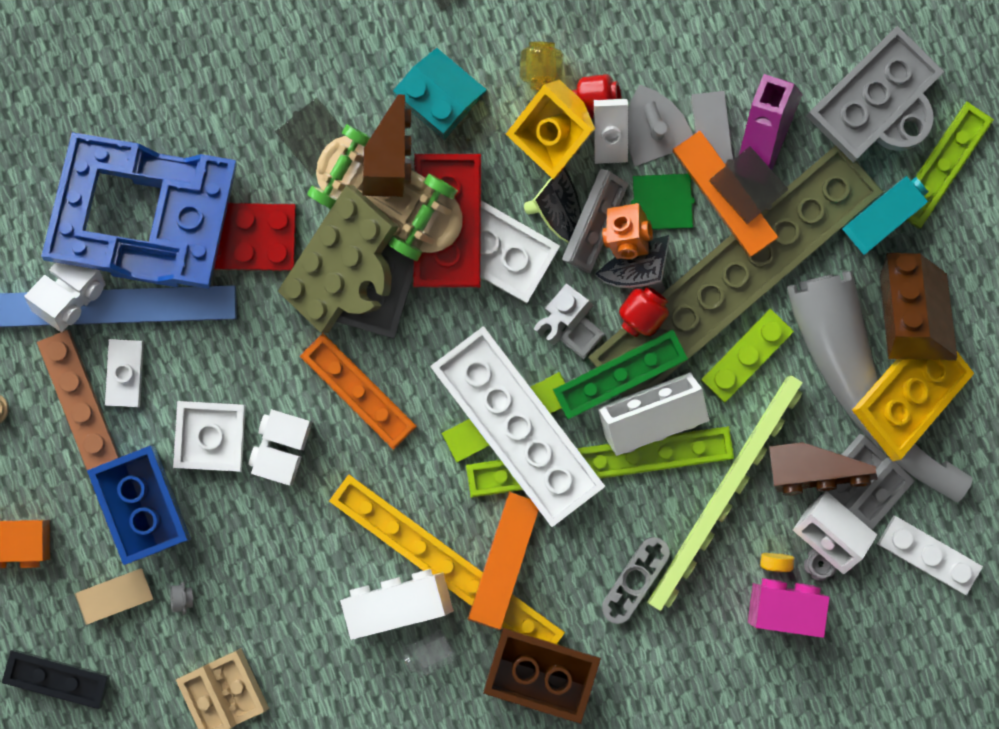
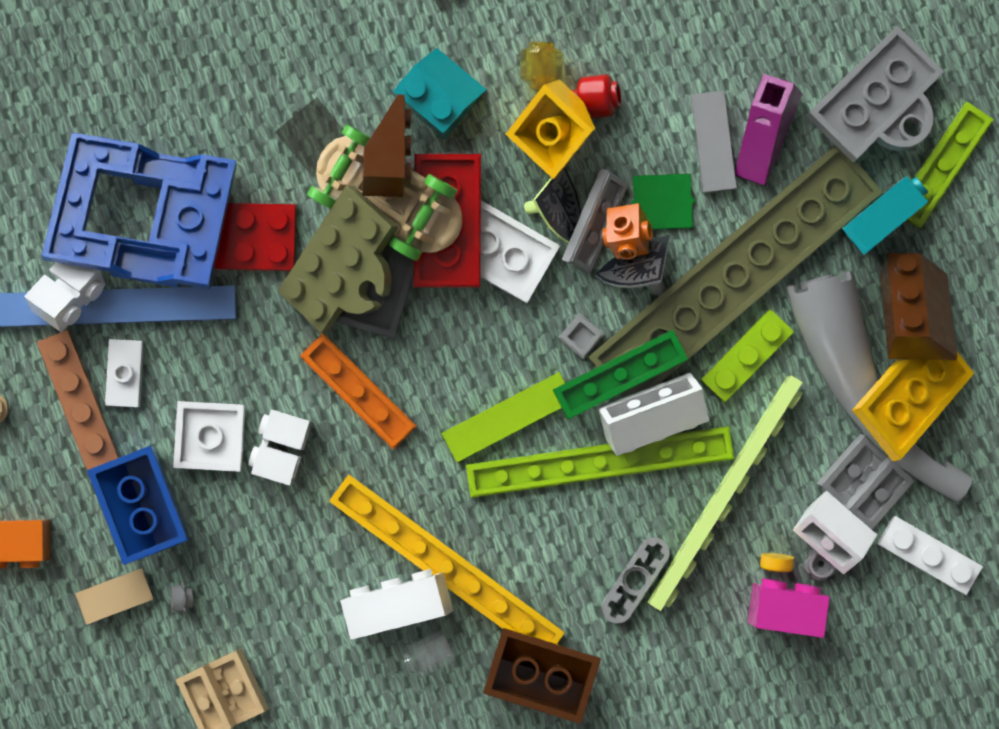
black plate [2,649,110,709] -> none
white plate [430,326,606,527] -> none
orange tile [467,492,539,631] -> none
plate [534,283,594,345] -> none
white plate [594,99,628,164] -> none
red head [619,286,669,337] -> none
light grey shield [628,85,693,167] -> none
orange tile [673,131,778,258] -> none
clear smoke piece [709,146,789,225] -> none
reddish brown slope [769,442,878,496] -> none

